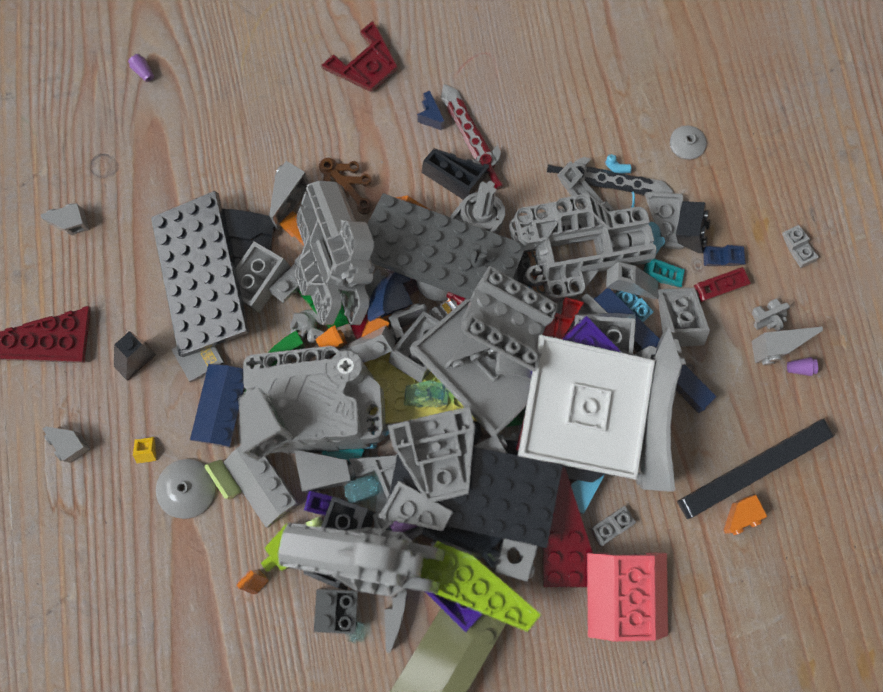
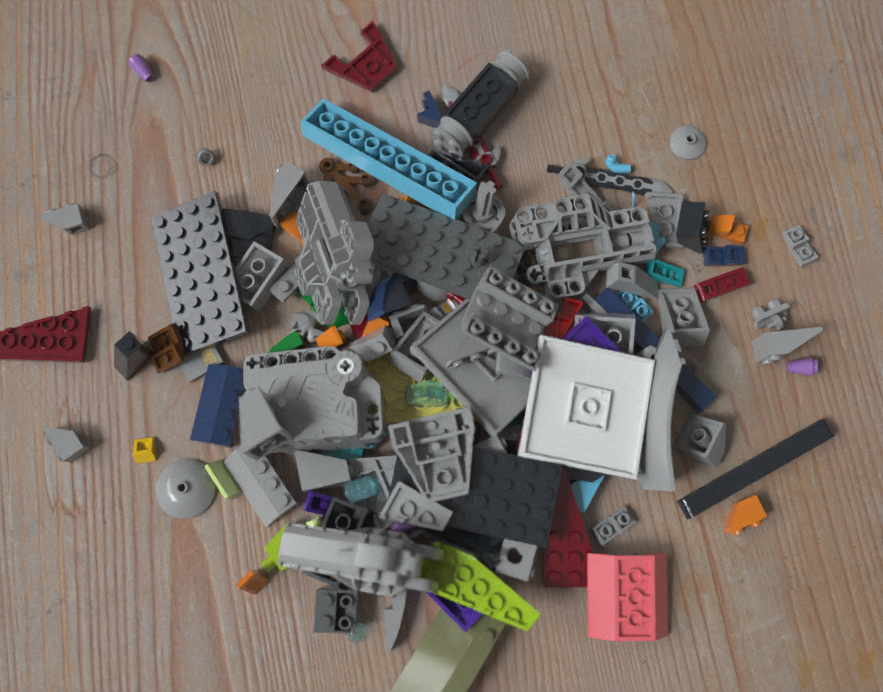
none -> reddish brown slope [148,322,184,374]
none -> light grey plate [195,148,214,166]
none -> medium azure brick [301,98,477,220]
none -> black brick [431,50,530,158]
none -> light grey slope [674,414,726,468]
none -> orange slope [706,215,748,245]

